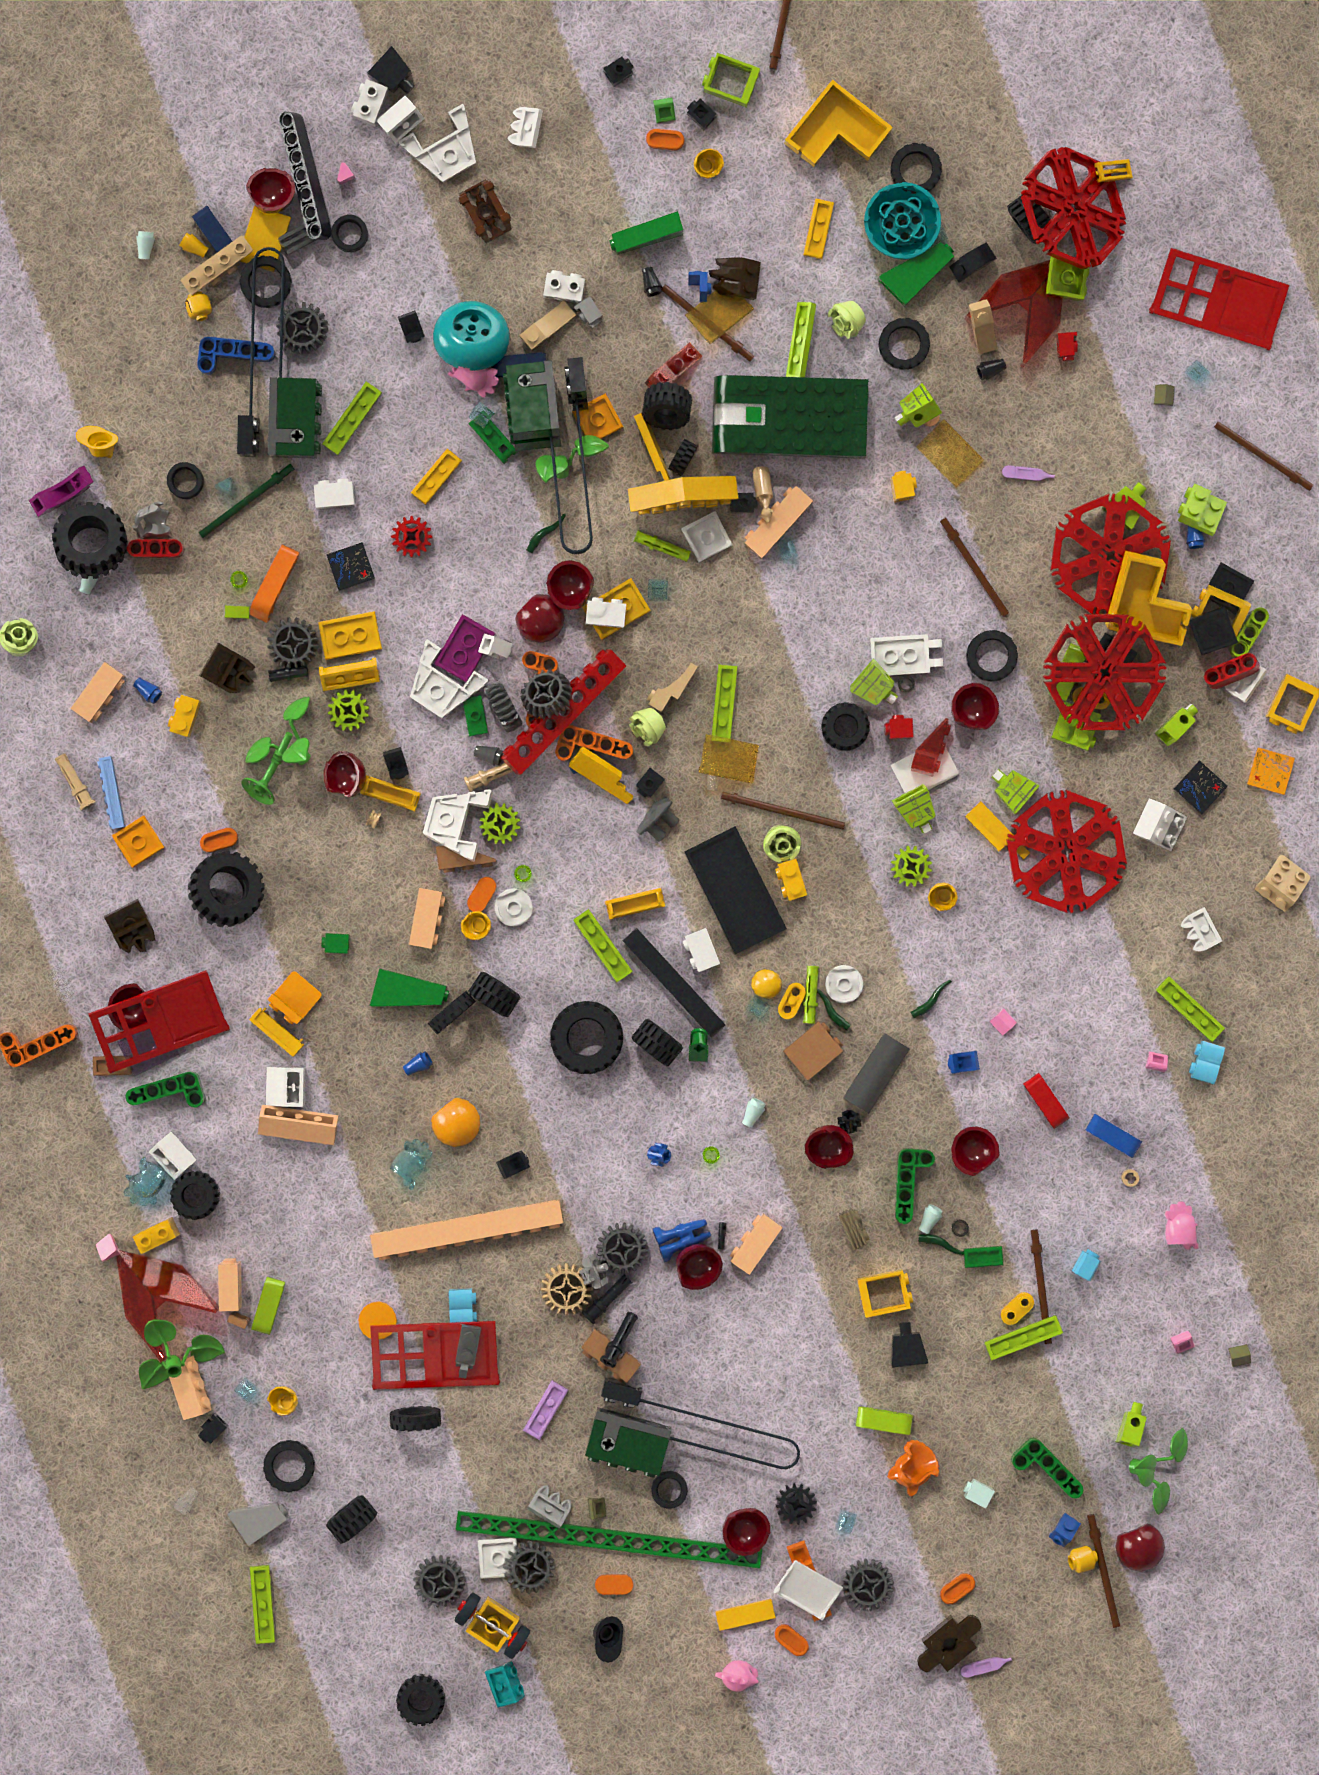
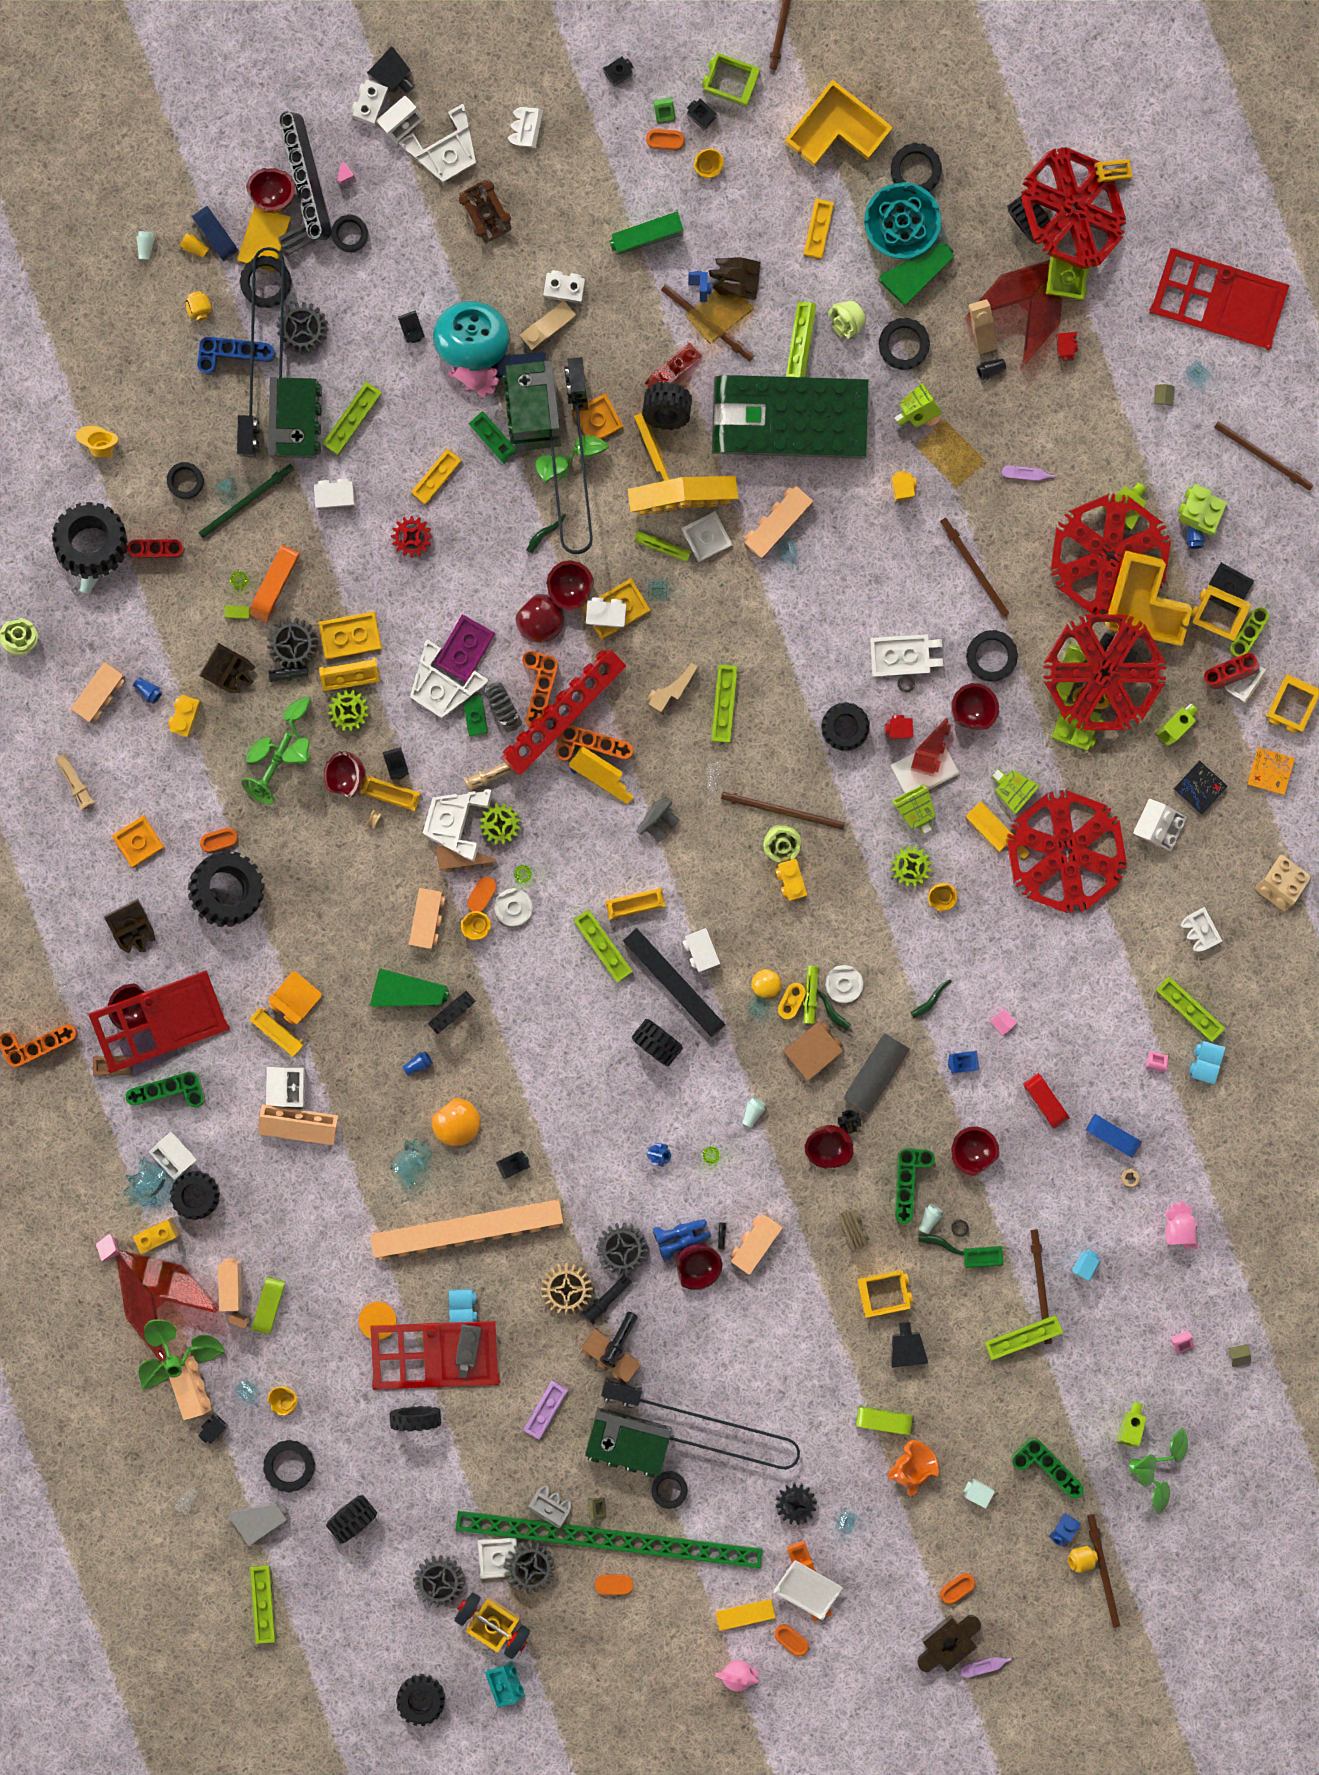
magenta arch [29,466,93,517] -> none
light blue piece [97,756,125,829] -> none
light grey helmet [133,502,171,538] -> none
tan bracket [181,235,253,295] -> none
green brick [321,933,350,954] -> none
black tile [326,542,375,591] -> none
clear light blue slope [468,402,495,429] -> none
black tyre [468,972,521,1017] -> none
dark grey cone [474,745,503,766] -> none
white brick [478,634,512,659] -> none
dark grey gear [520,669,572,720] -> none
black tyre [550,1001,623,1074] -> none
light grey brick [574,296,603,328] -> none
light grey piece [579,1253,609,1289] -> none
black piece [593,1616,623,1663] -> none
yellowish green cone [629,708,666,746] -> none
black brick [636,768,665,798] -> none
black cone [642,267,663,297] -> none
black tyre [668,439,698,476] -> none
black tile [684,826,787,955] -> none
green piece [689,1028,708,1062] -> none
clear yellow piece [698,734,759,784] -> none
dark red cylinder [722,1508,771,1556] -> none
black brick [730,493,758,514] -> none
tan wheel [752,466,774,523] -> none
dark grey gear [842,1558,894,1611] -> none
lime torso [850,659,898,705] -> none
black brick [949,242,997,282] -> none
yellow plate [1000,1292,1034,1325] -> none
dark red cylinder [1115,1523,1165,1572] -> none
black tile [1189,606,1238,656] -> none

